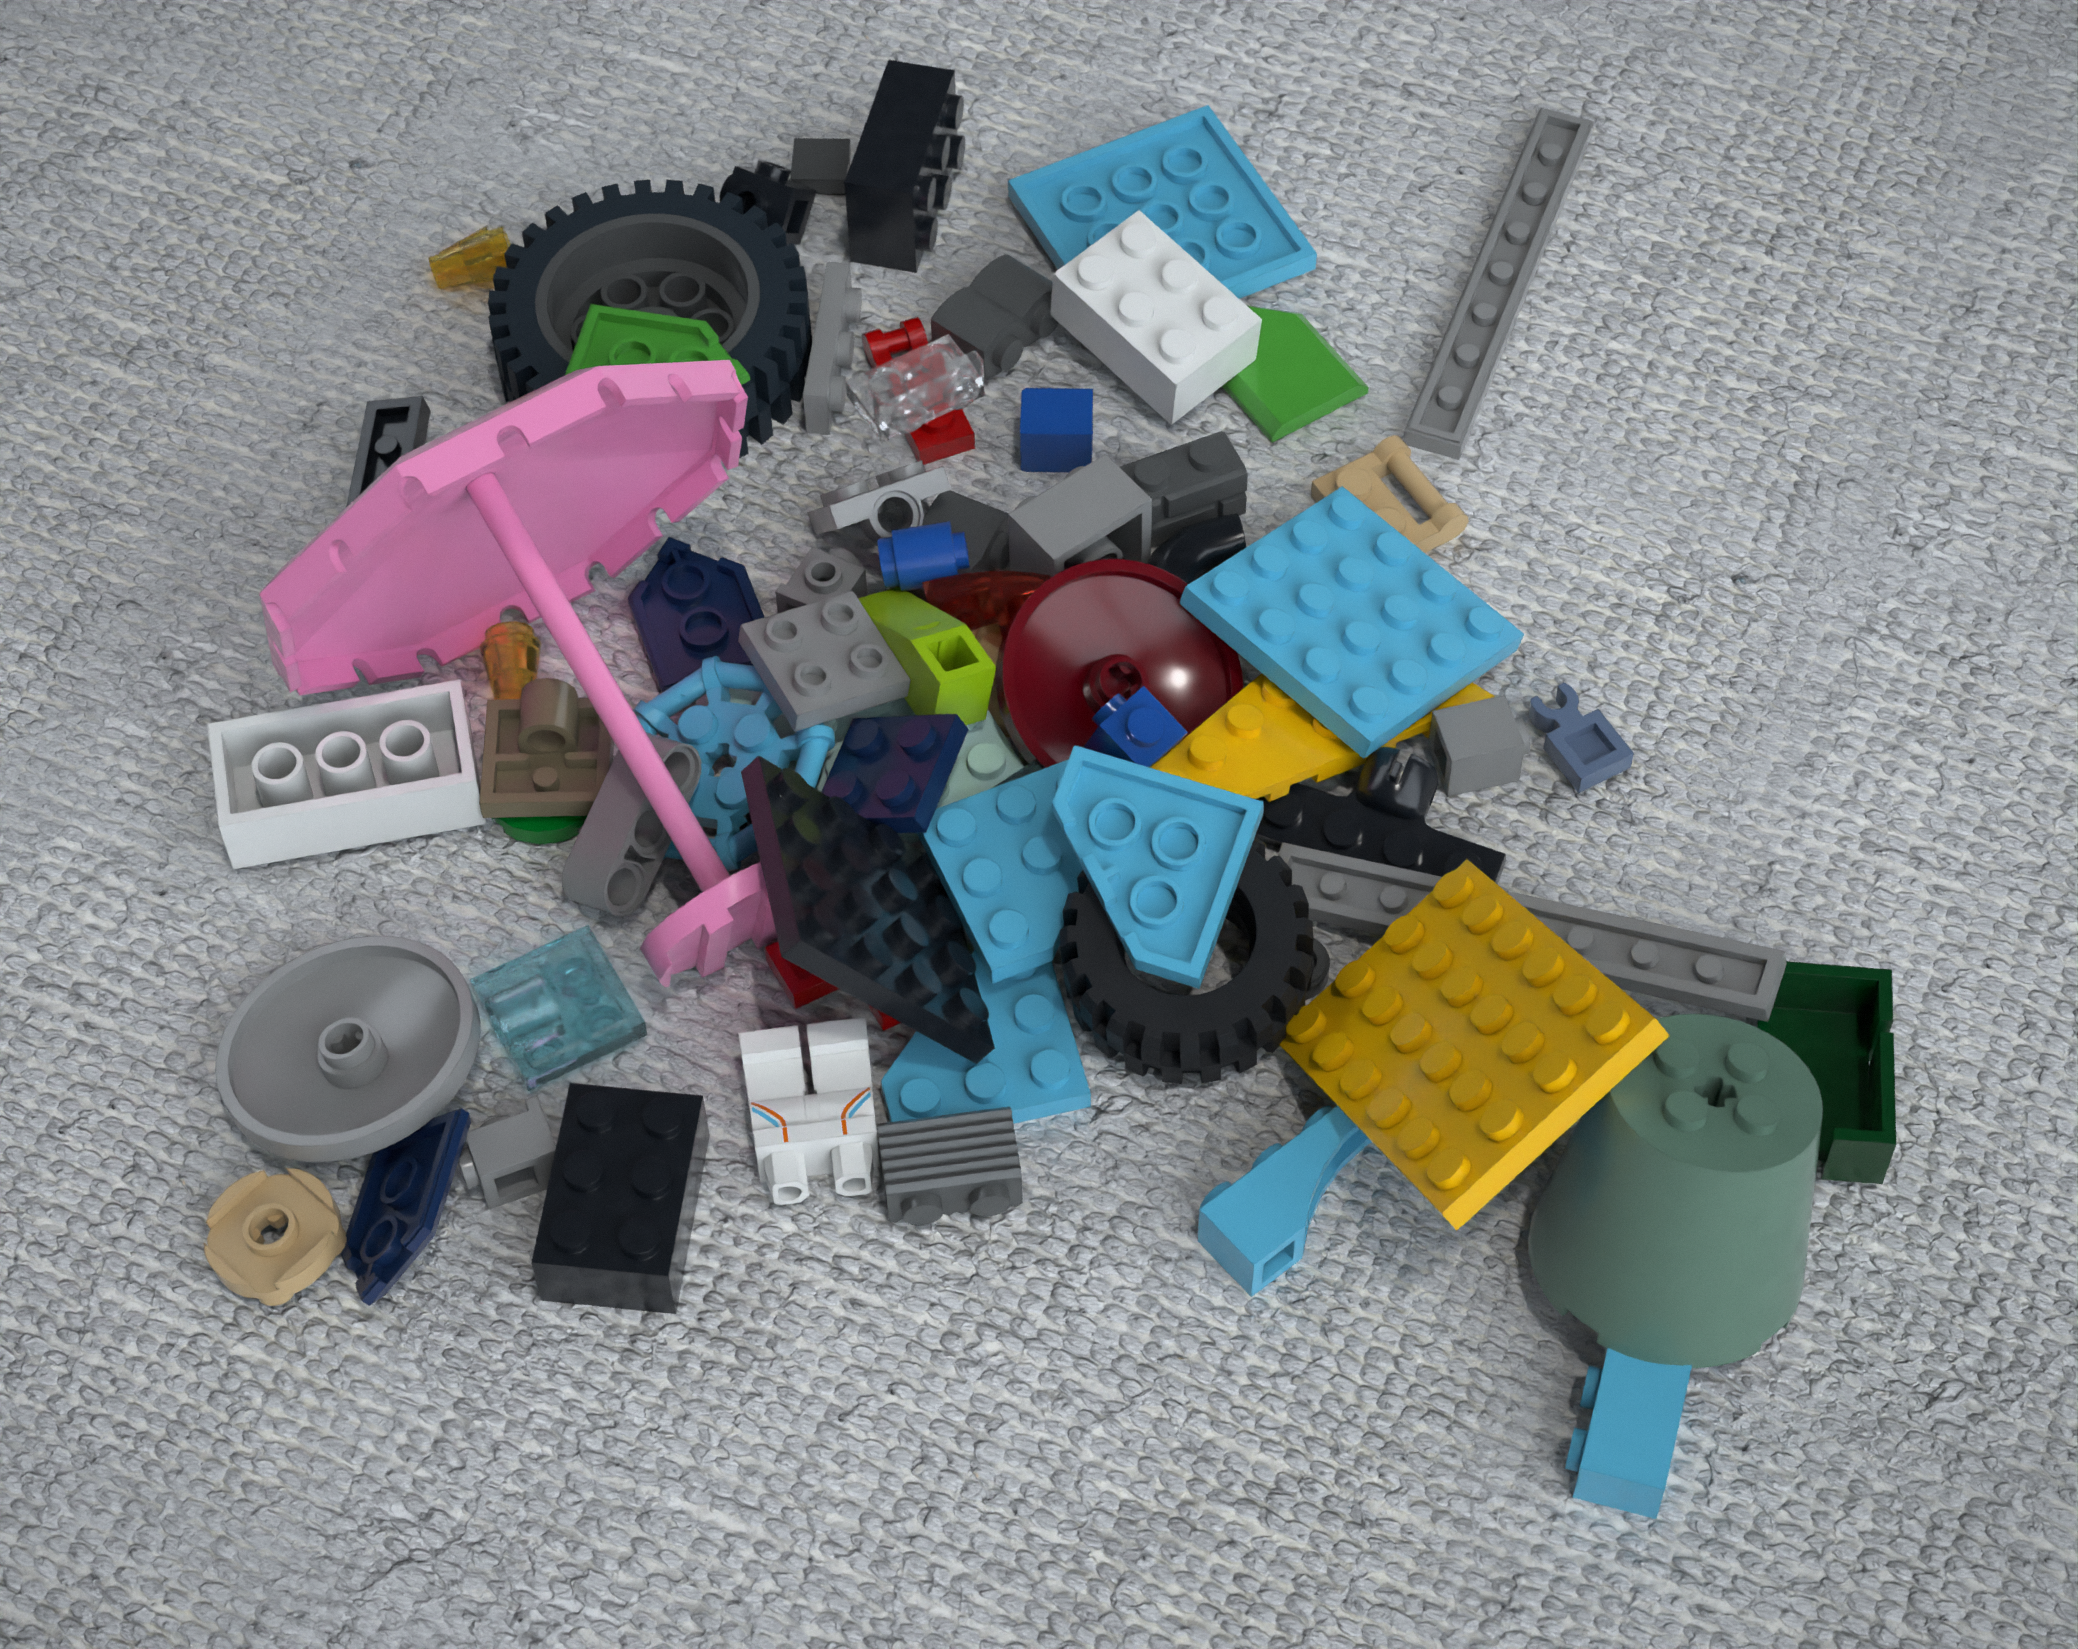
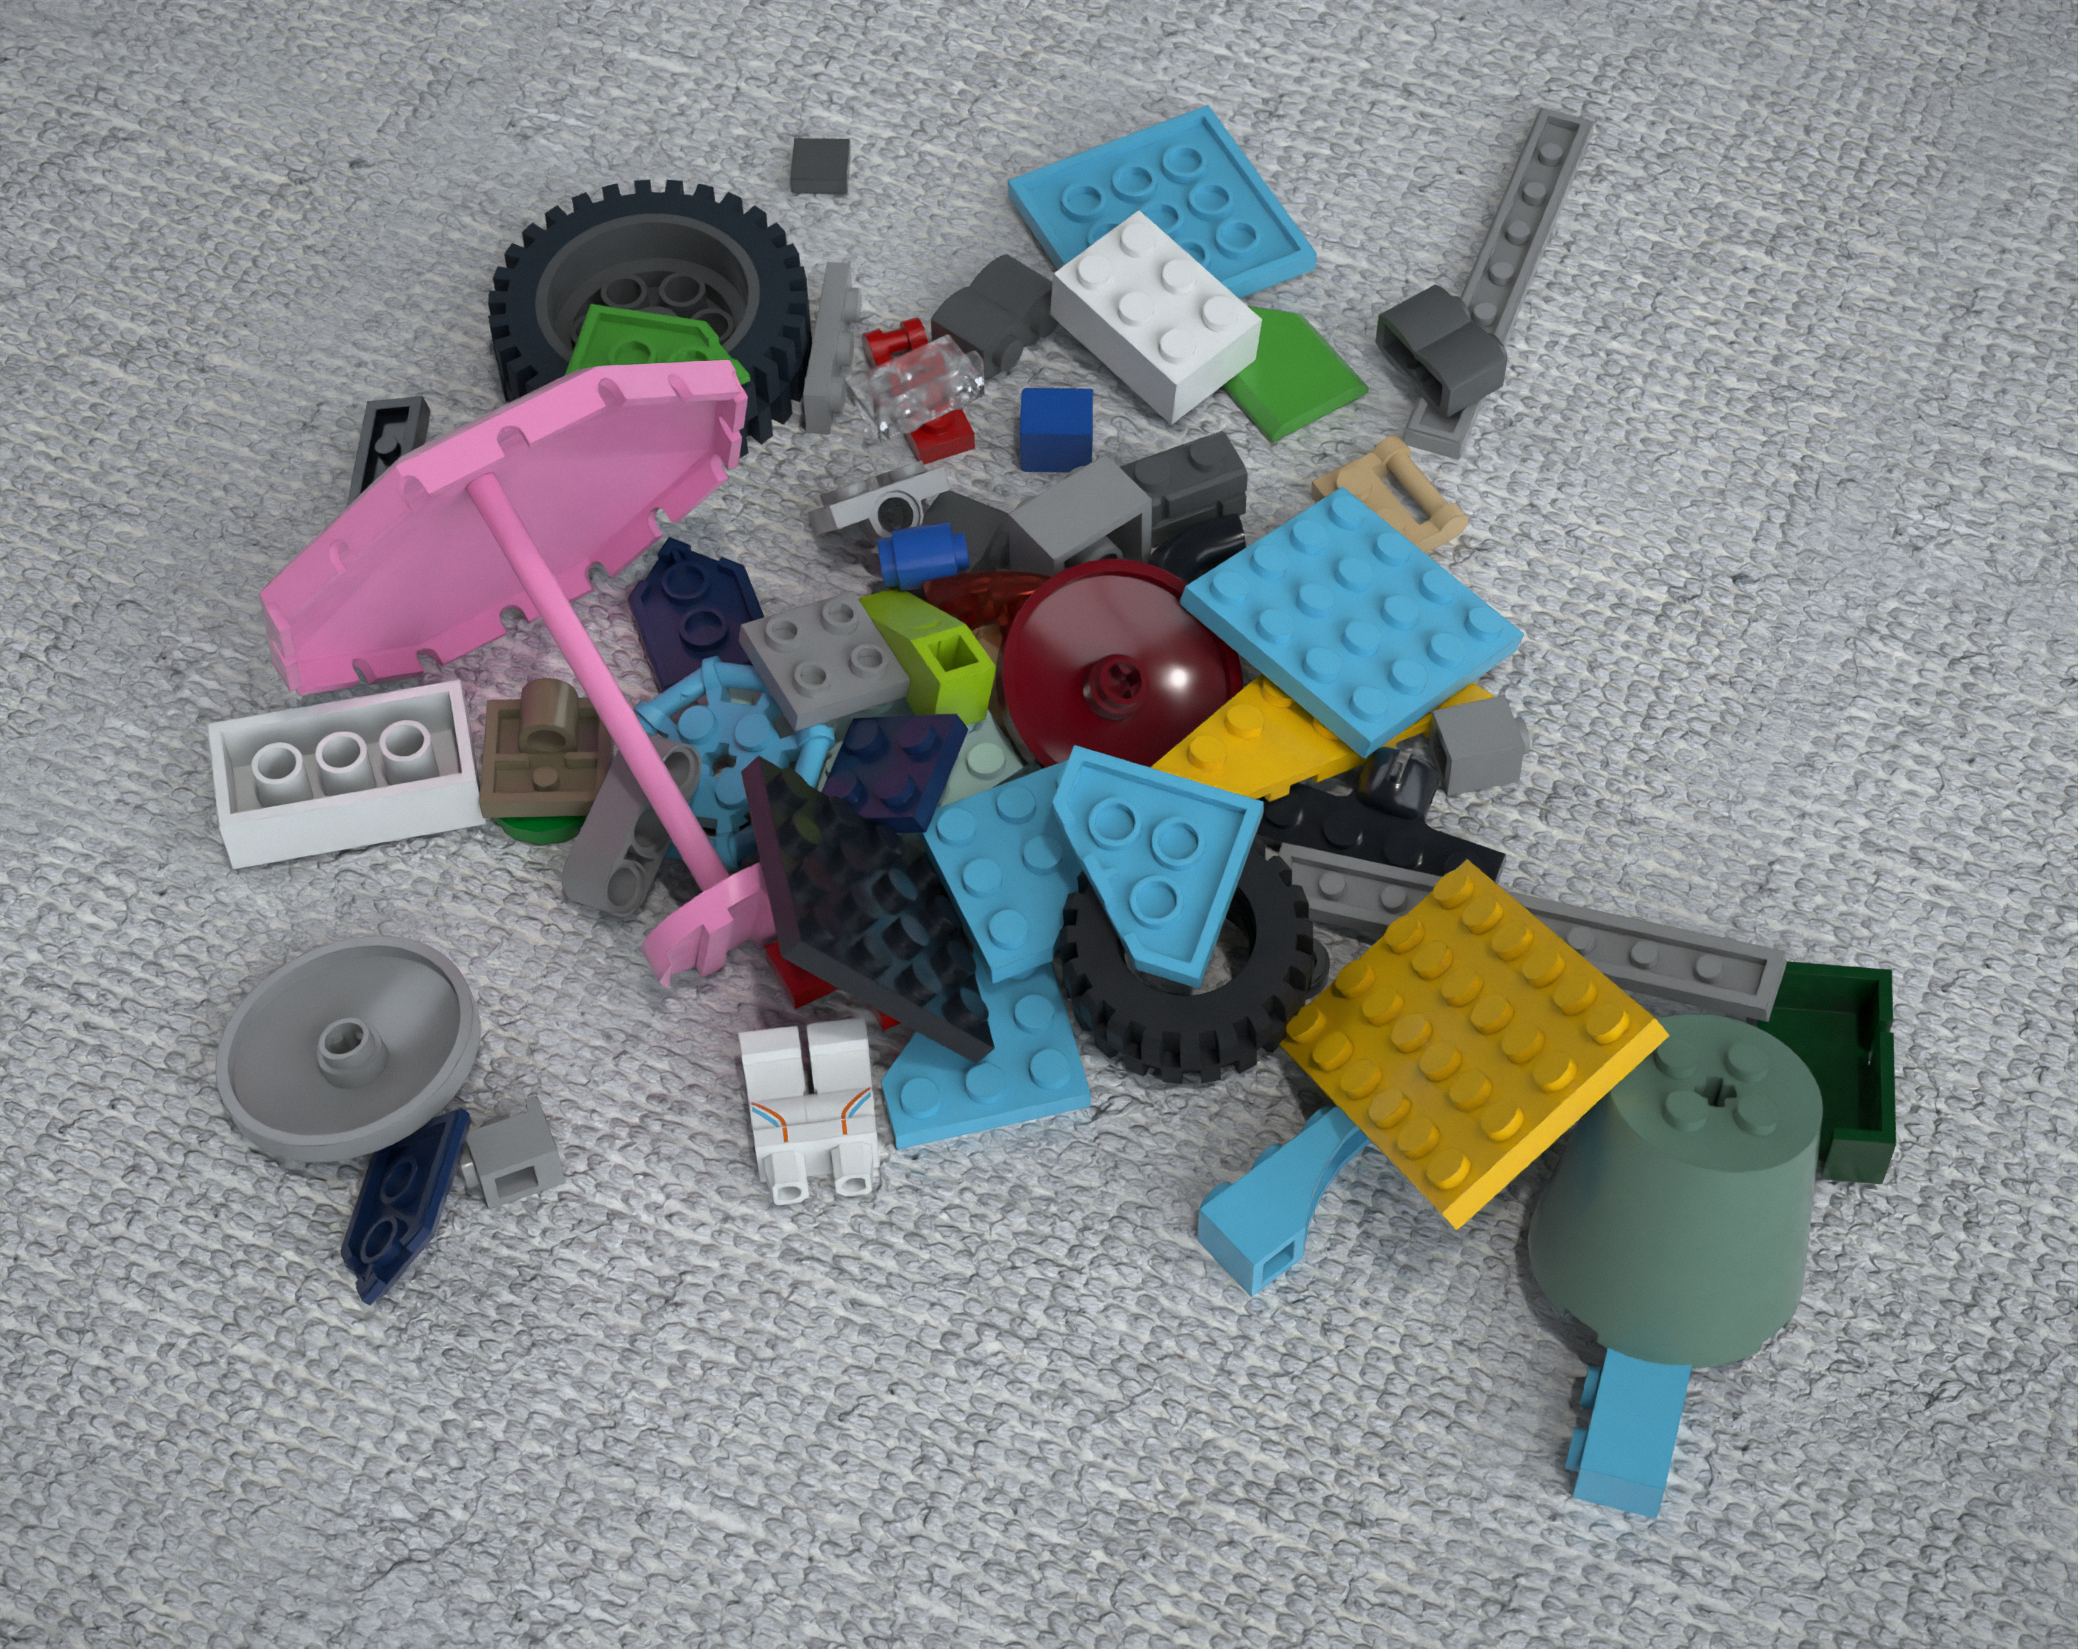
tan plate [203,1168,347,1306] -> none
clear yellow cone [428,225,511,290] -> none
clear light blue plate [470,925,647,1091] -> none
clear yellow cone [479,621,541,700] -> none
black brick [531,1083,710,1314] -> none
black brick [719,160,817,245] -> none
light grey brick [775,547,868,613] -> none
black brick [844,60,966,273] -> none
dark grey brick [877,1106,1023,1225] -> none
blue brick [1083,686,1188,768] -> none
sand blue plate [1529,683,1634,793] -> none
none -> dark grey brick [1375,285,1507,418]

